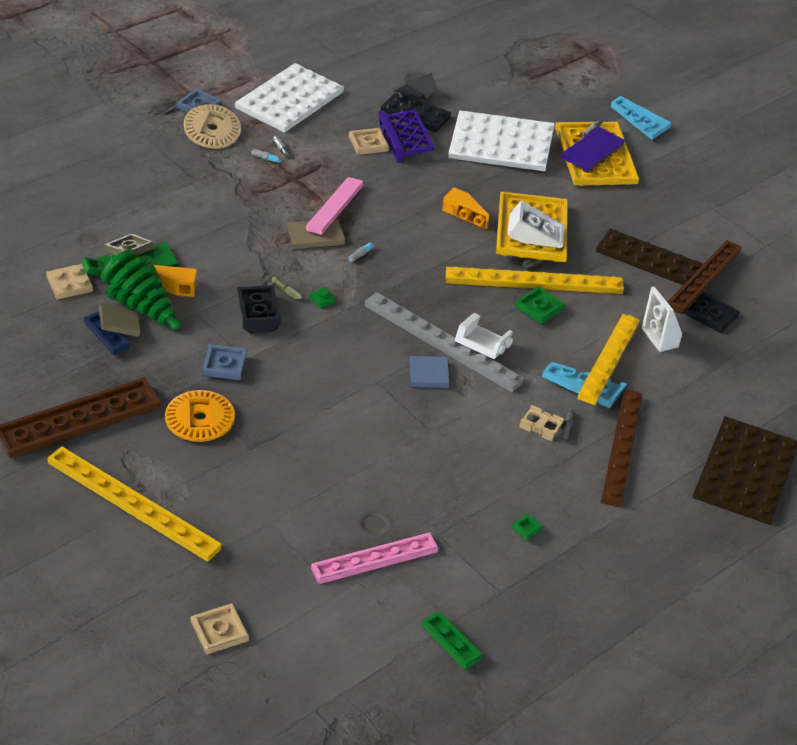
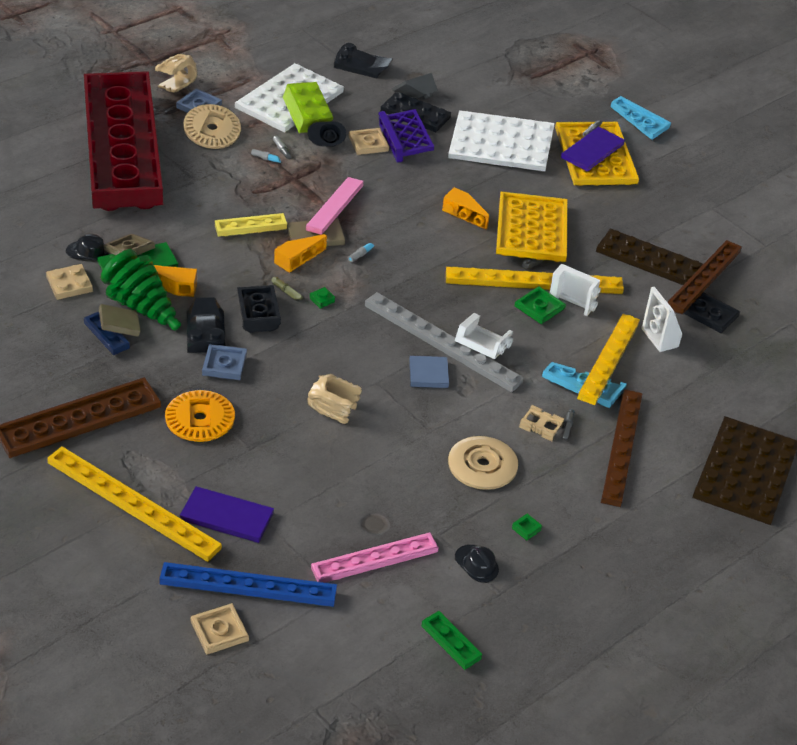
green plate [81,257,104,276] -> none
white slope [508,200,564,248] -> none
none -> black piece [66,234,109,260]
none -> dark red plate [84,71,163,211]
none -> tan piece [155,54,197,93]
none -> blue plate [159,562,337,607]
none -> dark purple tile [180,486,274,543]
none -> black slope [187,297,226,353]
none -> light yellow plate [215,213,287,237]
none -> light orange slope [274,234,327,273]
none -> lime brick [283,82,333,133]
none -> black piece [307,121,346,147]
none -> tan piece [307,374,362,424]
none -> black slope [334,43,393,79]
none -> tan piece [448,436,518,490]
none -> black piece [455,545,499,583]
none -> white panel [550,264,601,316]

